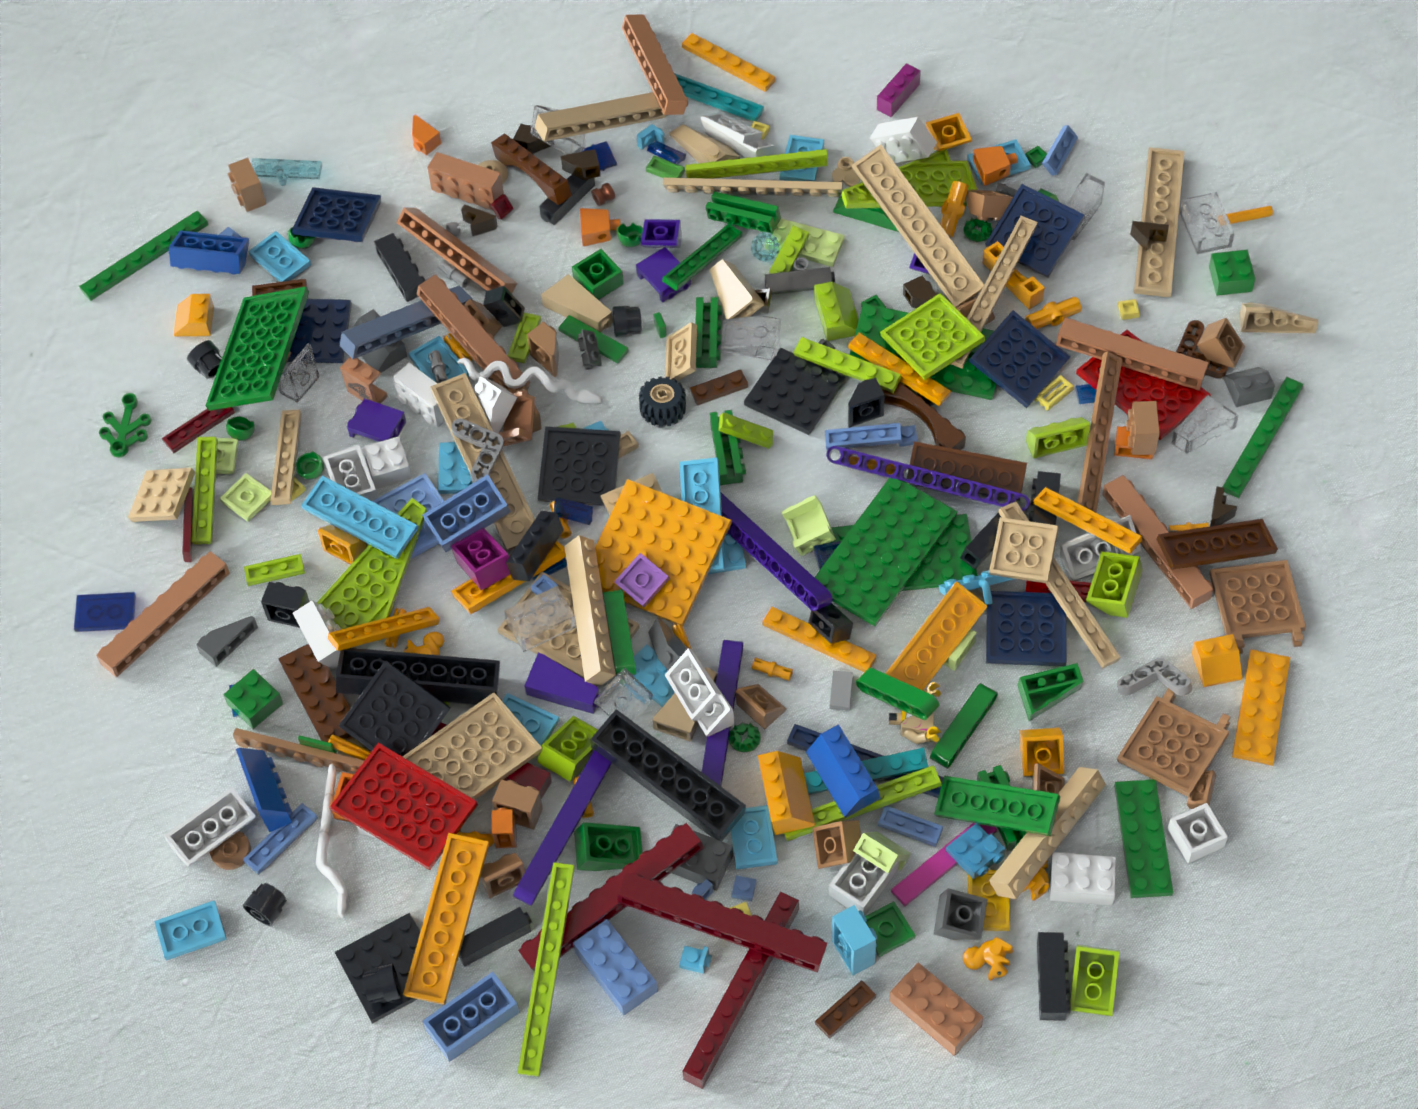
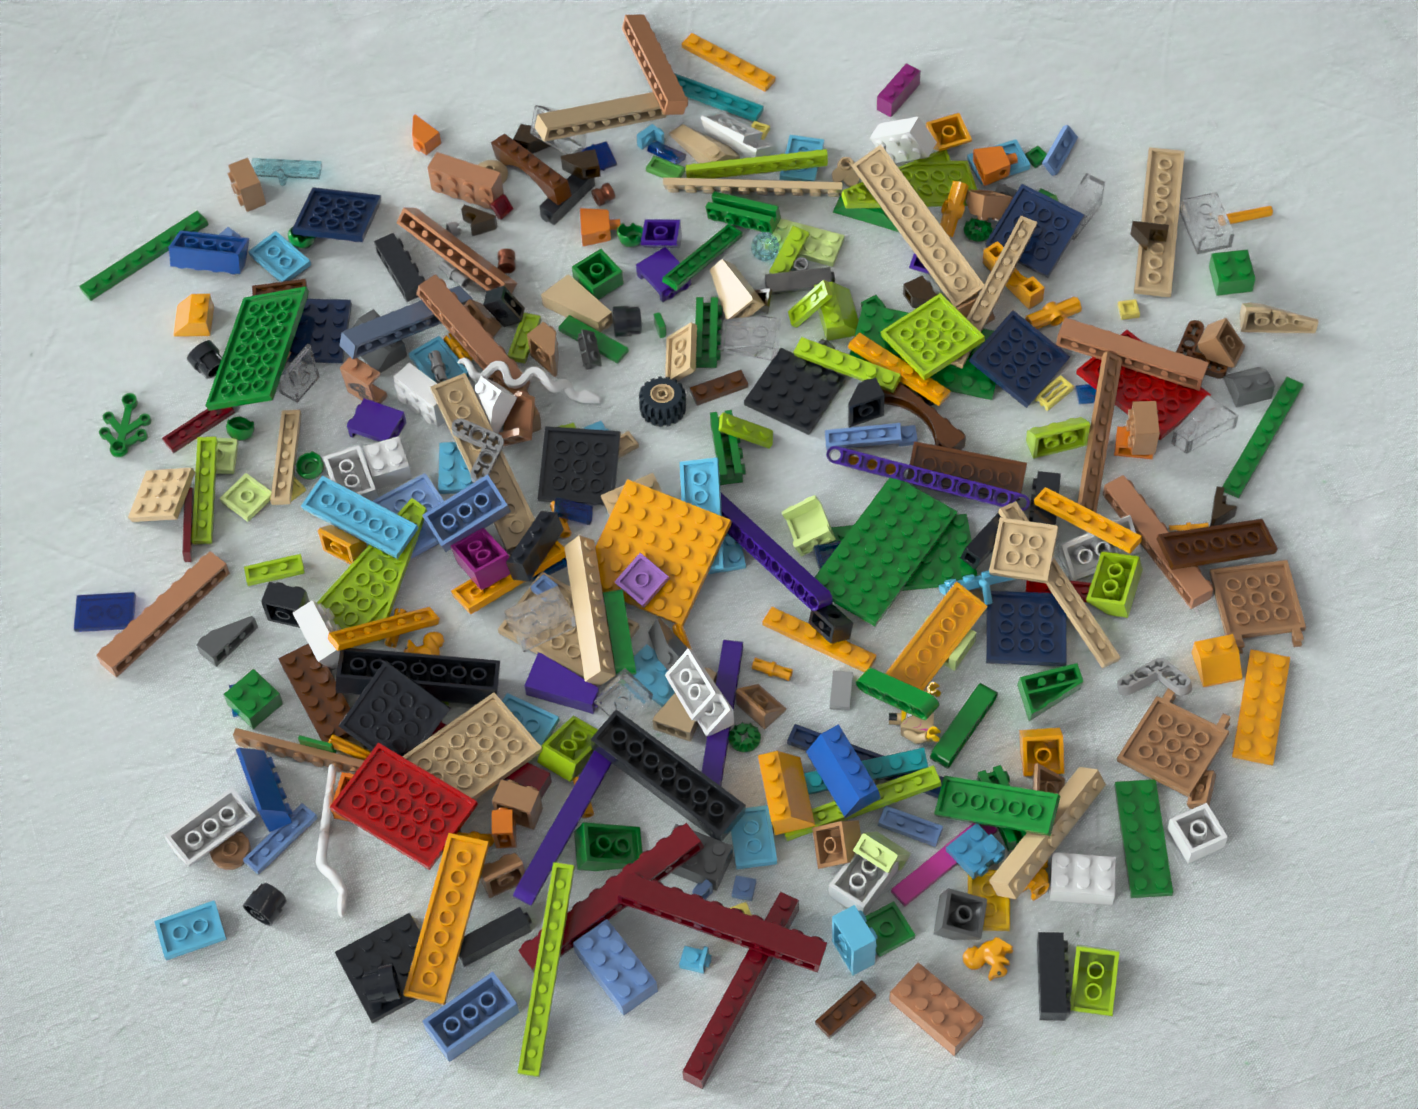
none -> copper wheel [497,248,516,274]
none -> lime plate [788,280,833,328]

